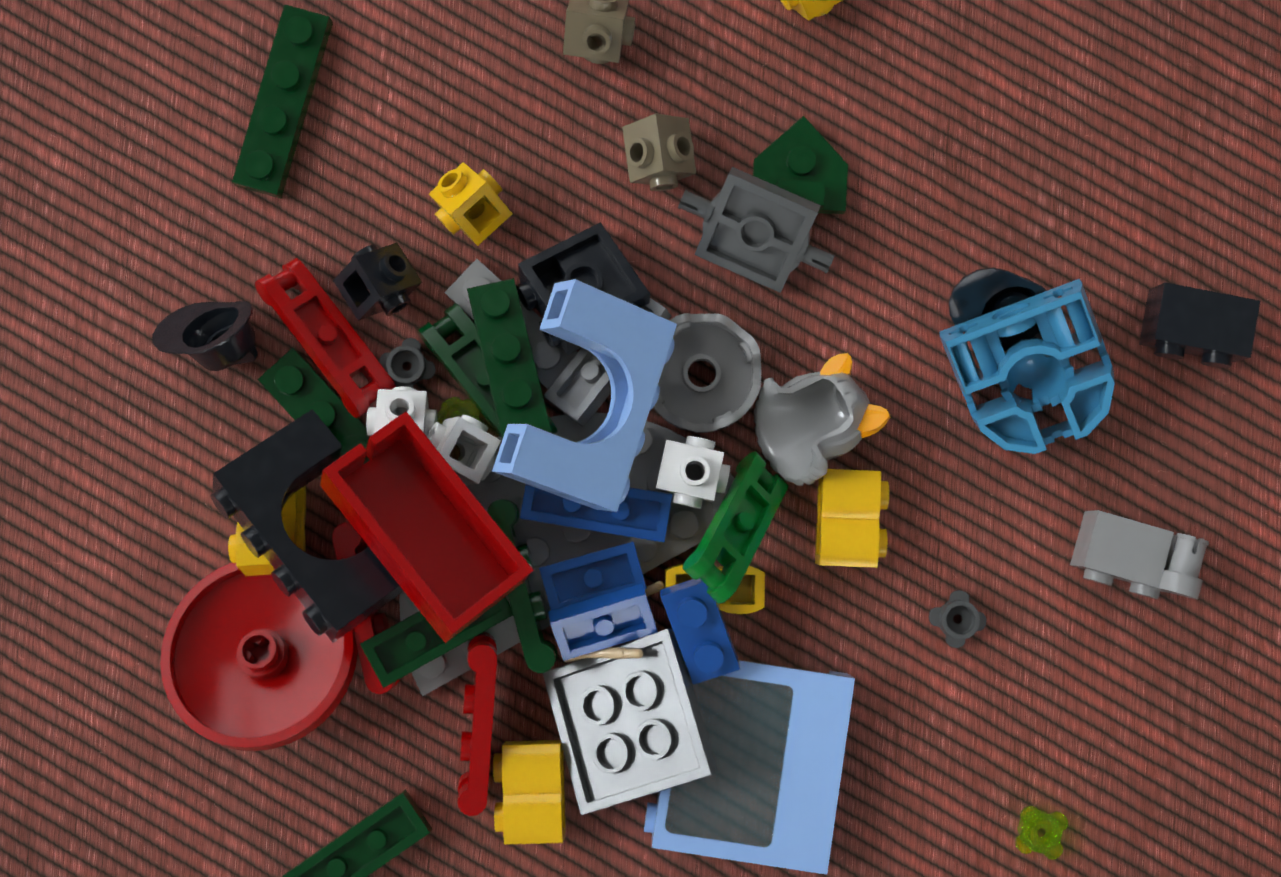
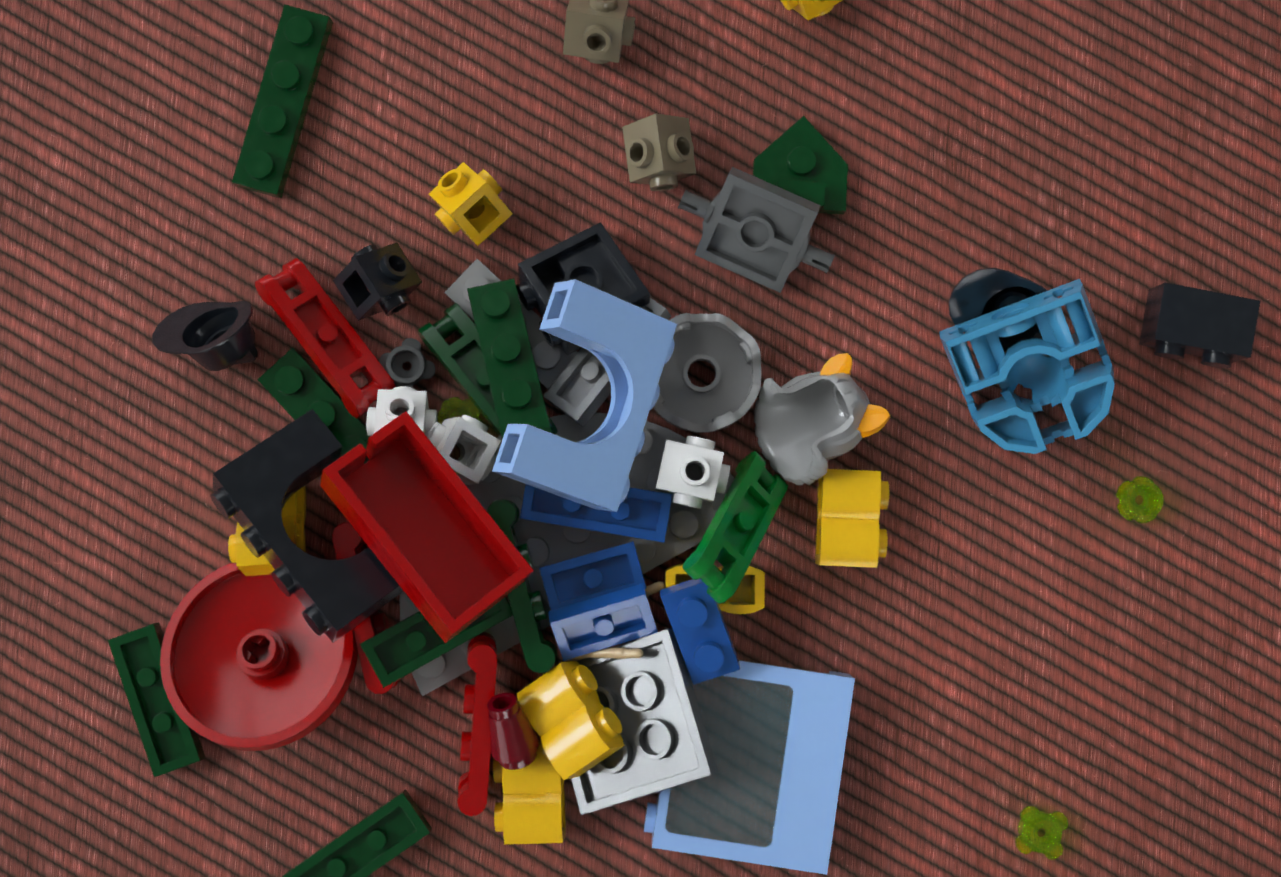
dark grey plate [928,590,986,648] -> none
light grey hinge [1070,510,1209,599] -> none
none -> dark green plate [108,622,206,777]
none -> dark red cone [487,693,540,770]
none -> yellow brick [517,661,625,780]
none -> clear neon green plate [1116,476,1164,523]

